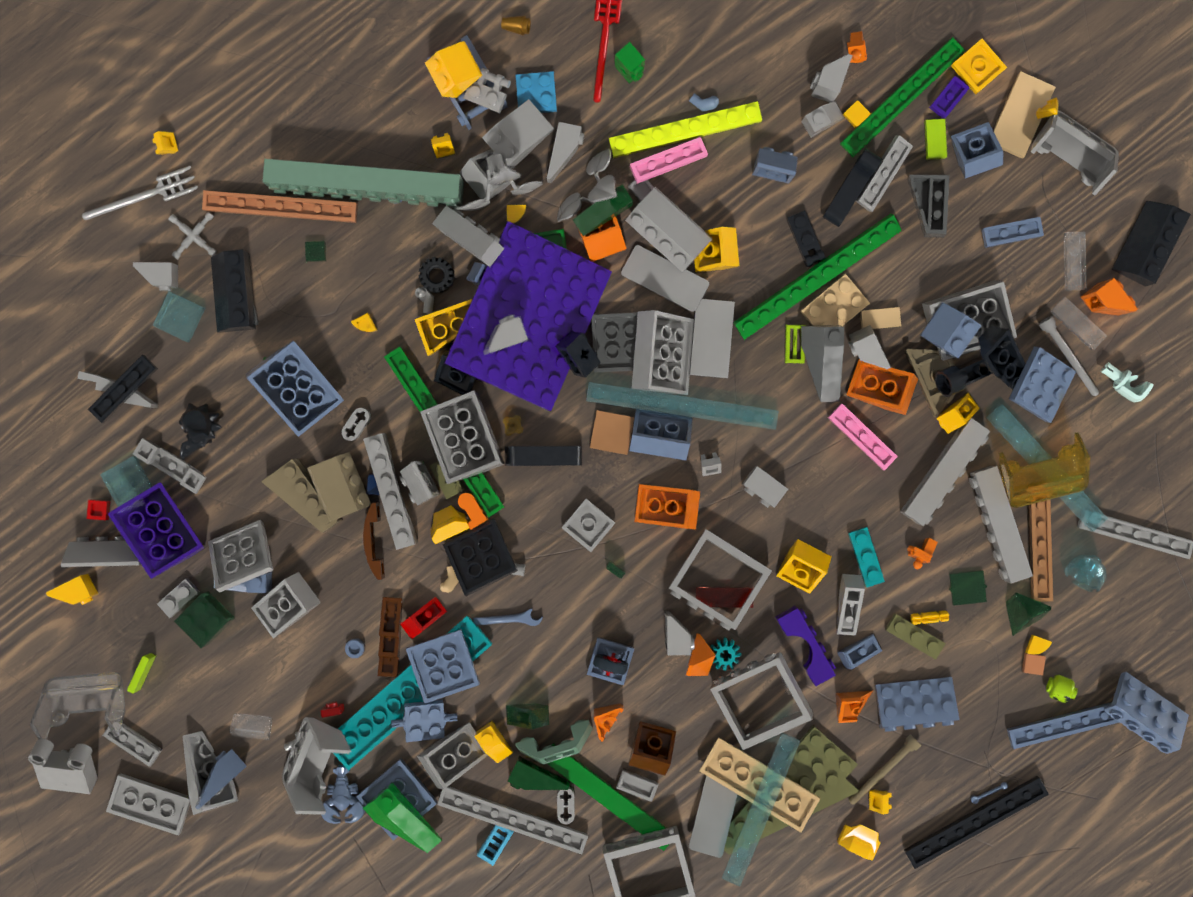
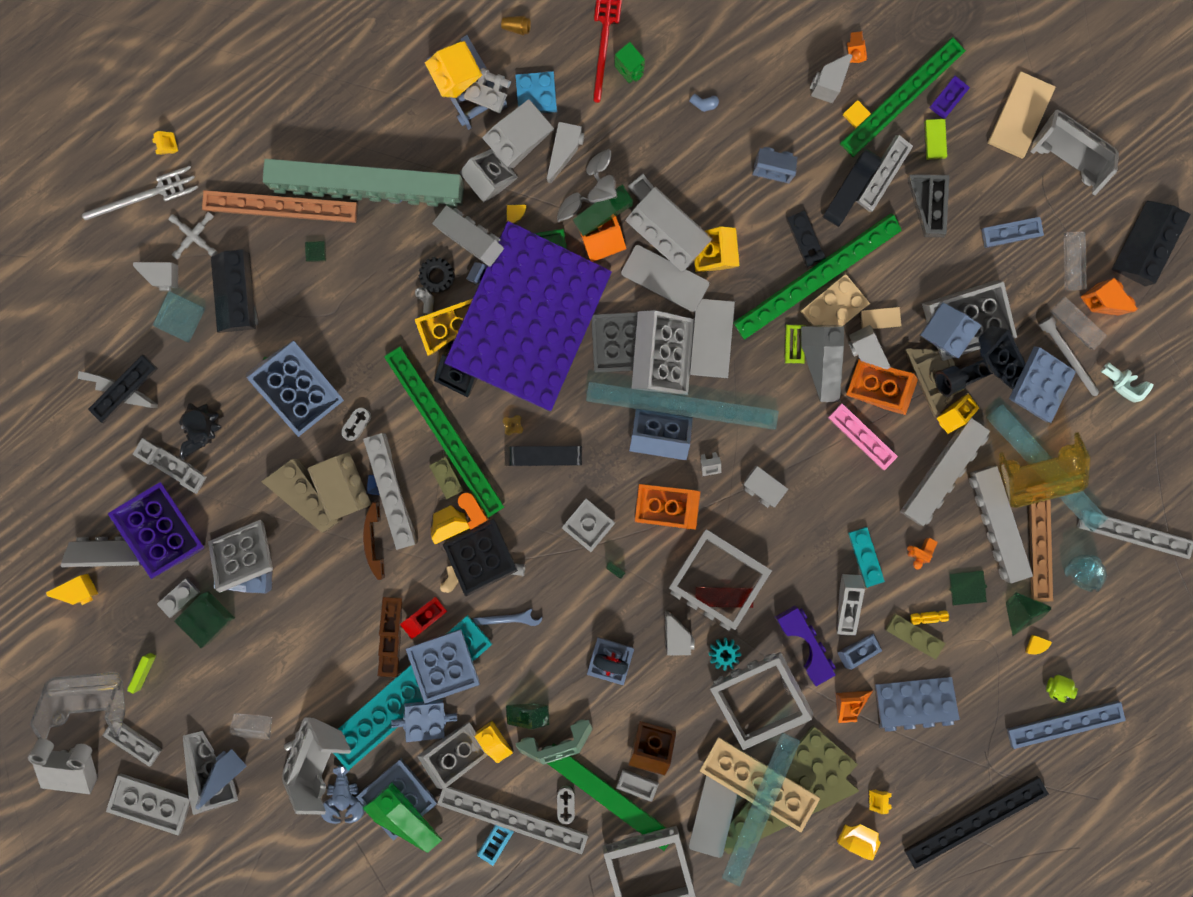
red plate [87,499,110,520] -> none
clear light blue tile [100,456,153,507] -> none
light grey slope [251,572,321,639] -> none
red plate [320,701,345,718] -> none
sand blue tile [345,638,365,658] -> none
yellow tile [351,313,377,332] -> none
light grey slope [399,460,440,506] -> none
light grey slope [421,391,505,484] -> none
yellow tile [431,133,455,158] -> none
light grey plant [456,154,543,211] -> none
light grey slope [483,315,528,355] -> none
dark green slope [508,756,570,790] -> none
black brick [555,331,601,378] -> none
medium nougat tile [590,410,634,455] -> none
orange slope [594,704,624,742] -> none
neon yellow plate [609,101,762,158] -> none
bright pink plate [629,137,708,184] -> none
orange slope [686,633,715,676] -> none
yellow slope [776,539,832,594] -> none
light grey slope [802,102,844,138] -> none
dark tan piece [849,734,922,804] -> none
yellow plate [951,39,1007,95] -> none
sand blue slope [951,122,1003,179] -> none
sand blue hinge [971,782,1008,804] -> none
nougat tile [1022,653,1046,675] -> none
yellow tile [1036,97,1058,119] -> none
sand blue bracket [1105,672,1189,754] -> none

